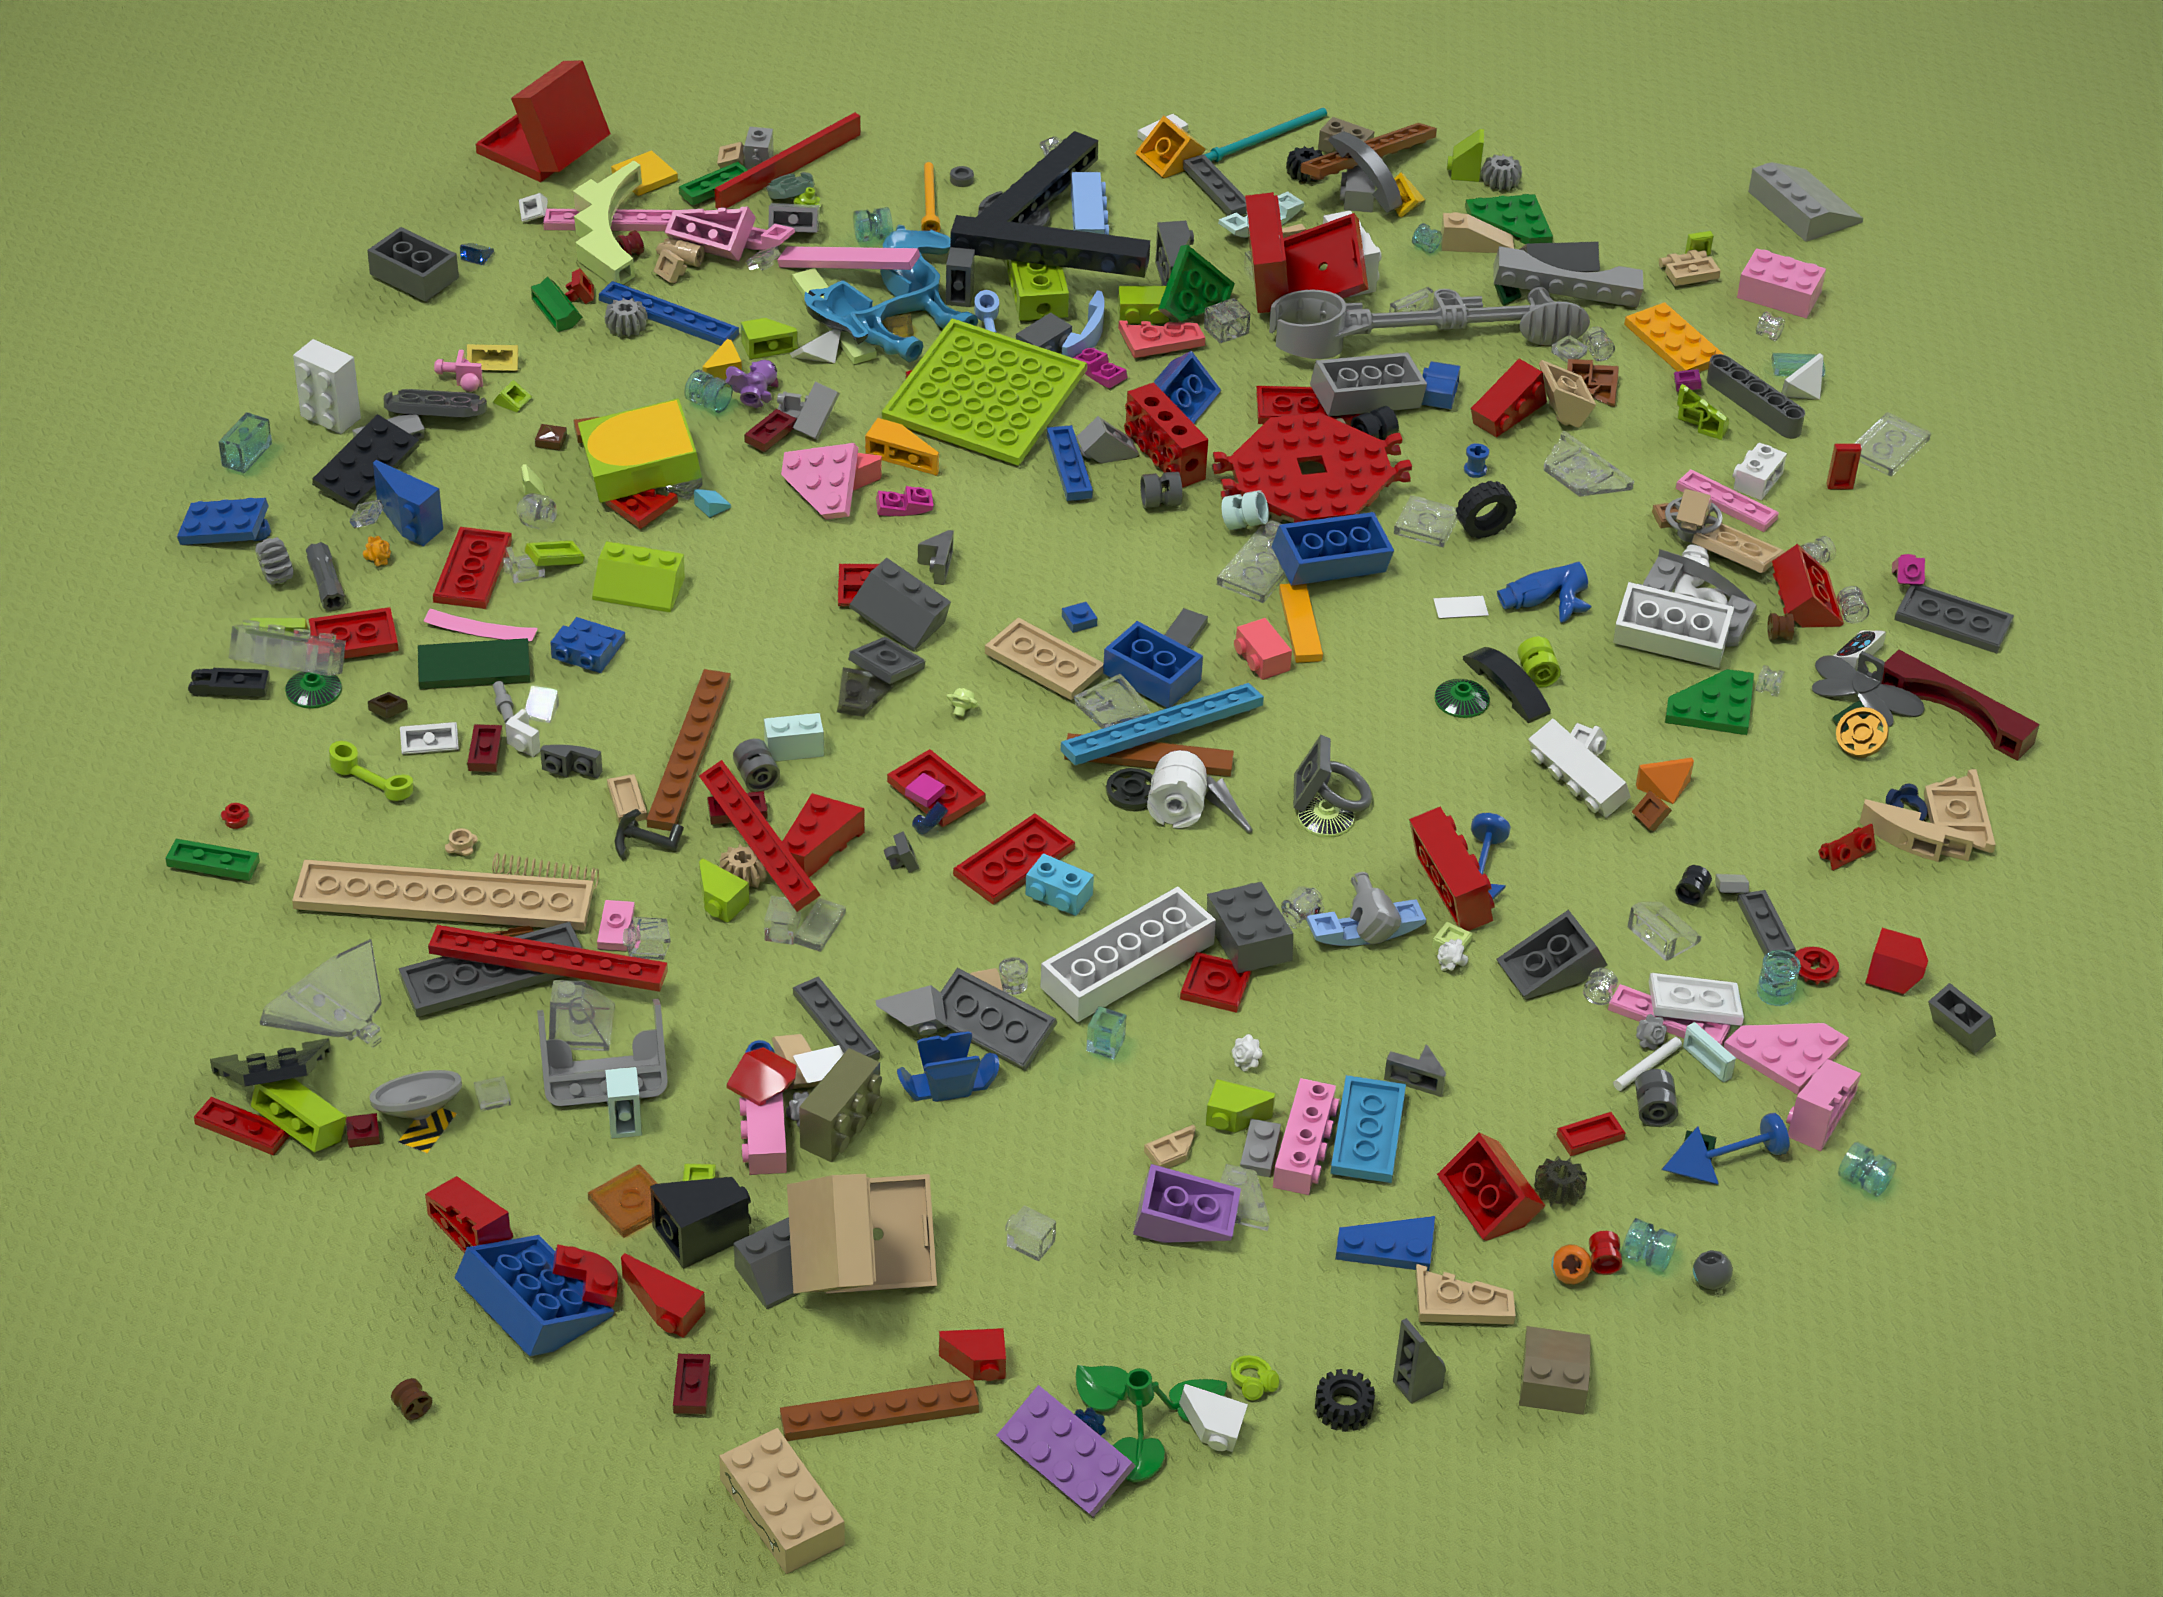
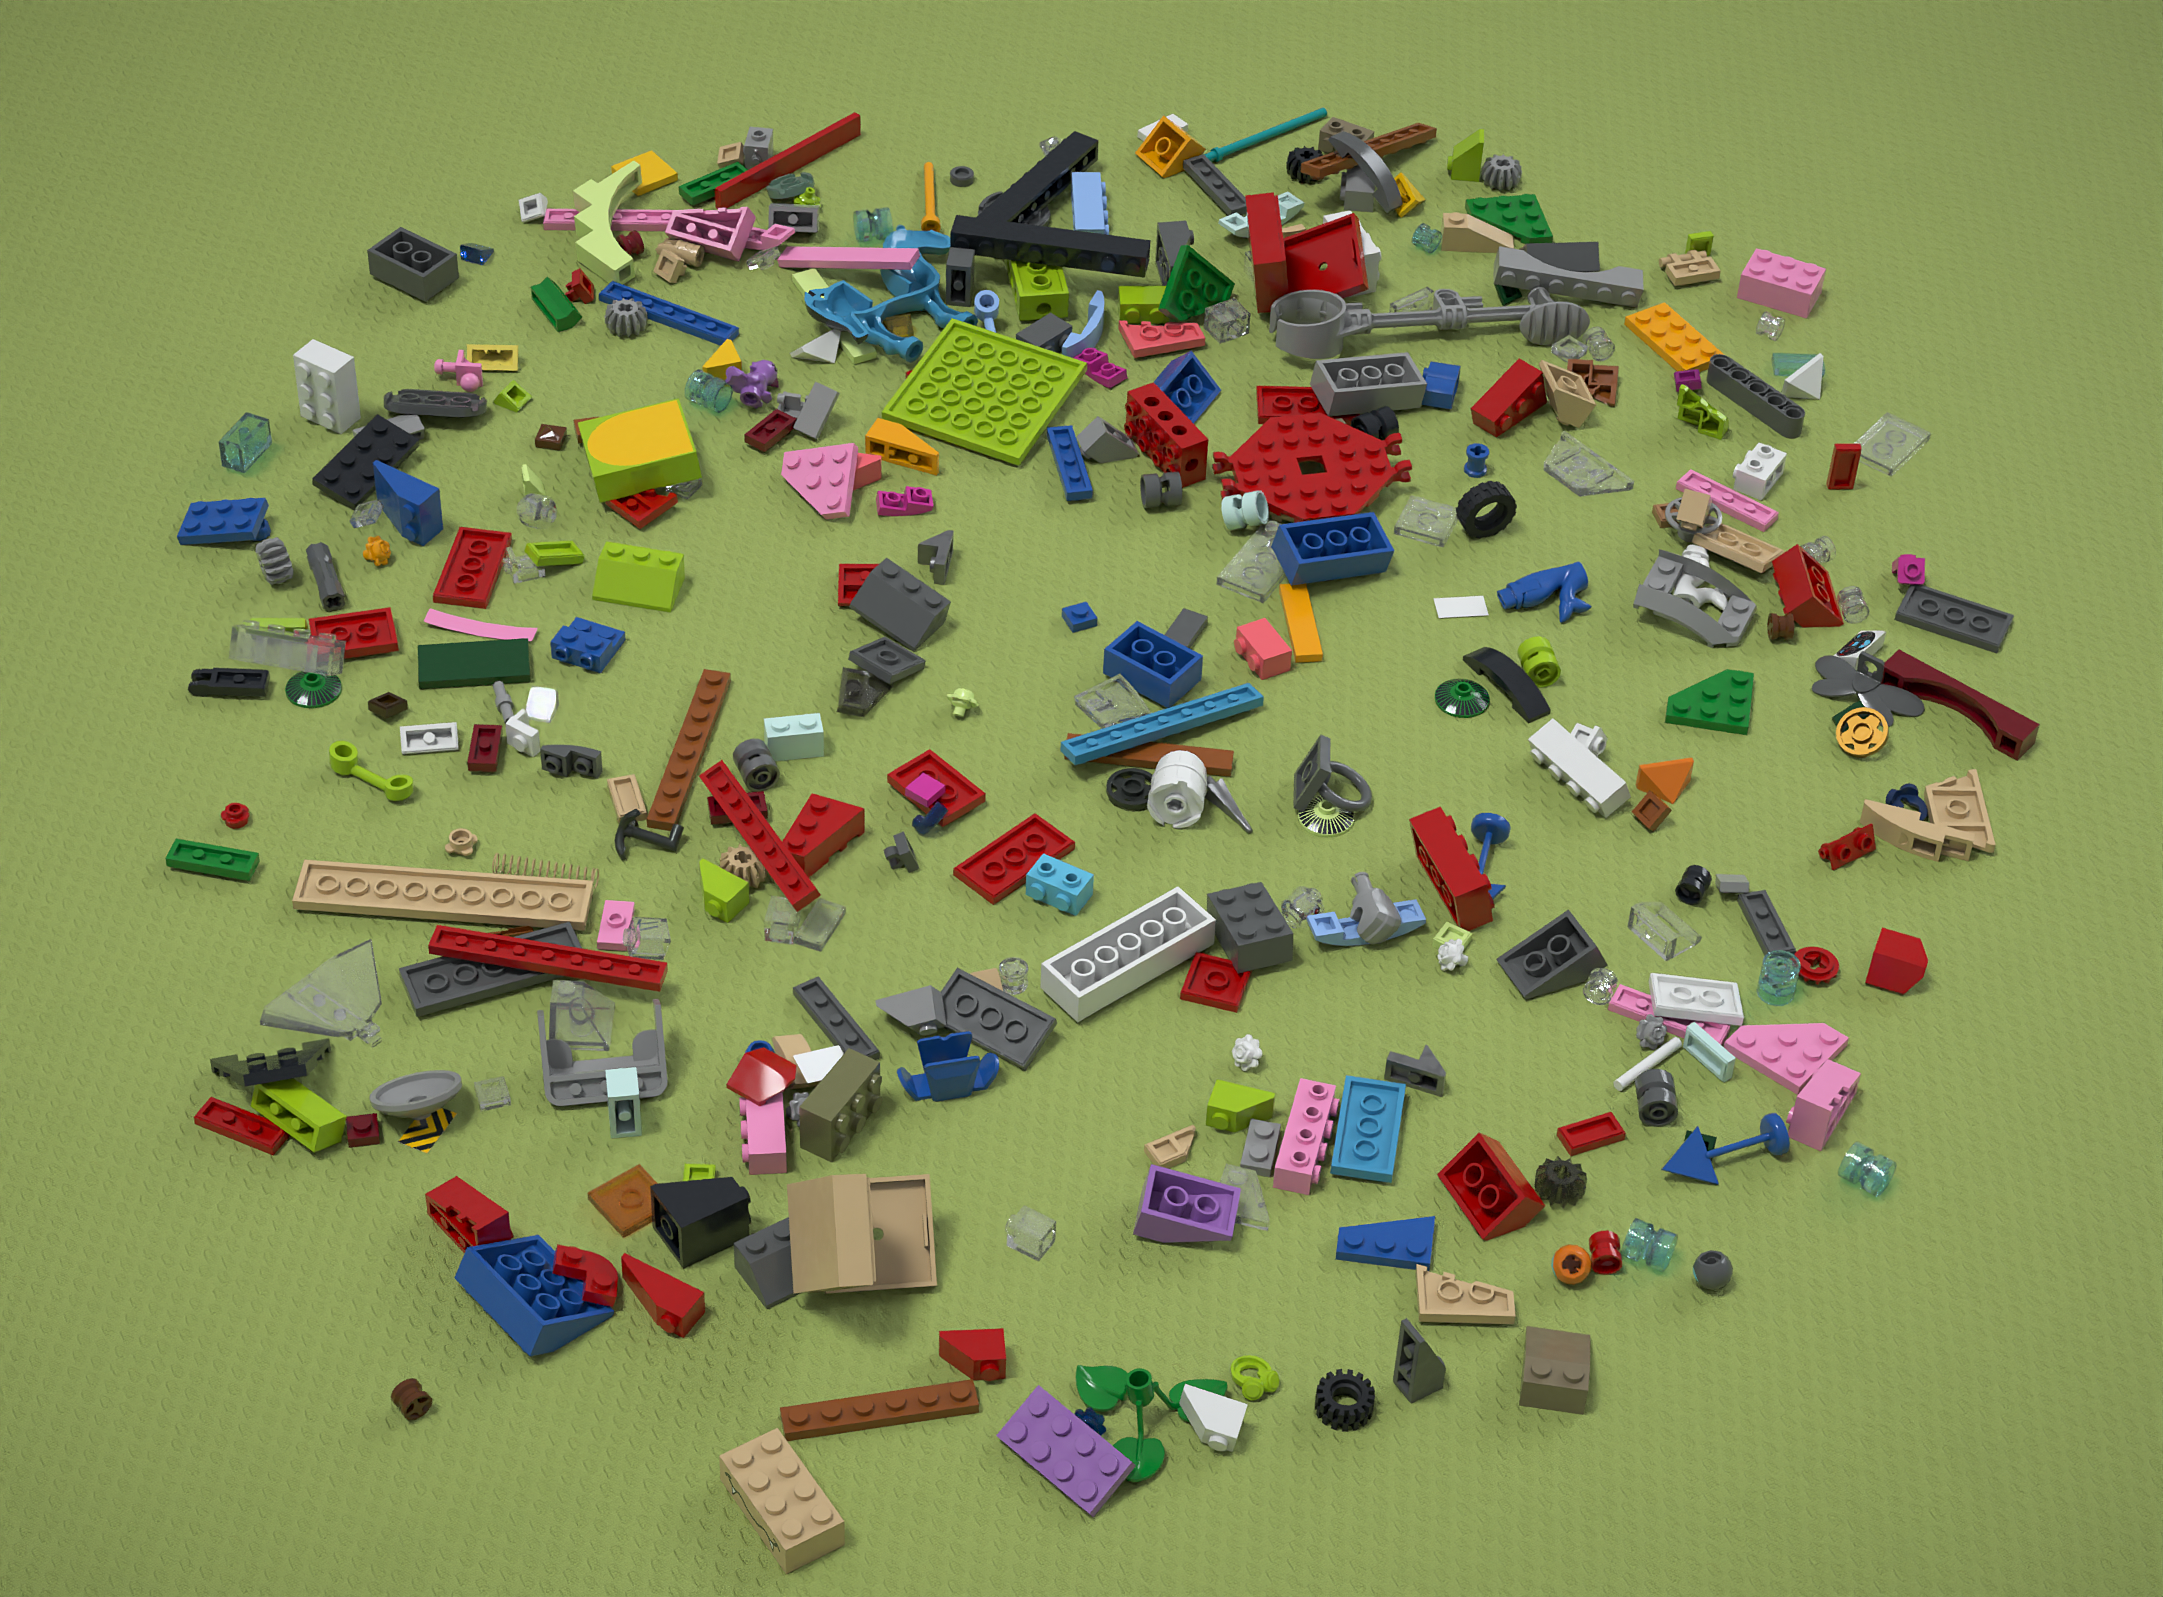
red container [475,60,611,182] -> none
dark red plate [673,1353,711,1414] -> none
medium azure slope [694,489,731,518] -> none
lime slope [741,318,798,360] -> none
tan plate [985,617,1104,700] -> none
clear light blue brick [1086,1006,1127,1059] -> none
white slope [1613,582,1734,668] -> none
light grey slope [1748,162,1863,242] -> none
clear wheel [1756,665,1785,697] -> none
dark grey brick [1928,983,1996,1054] -> none

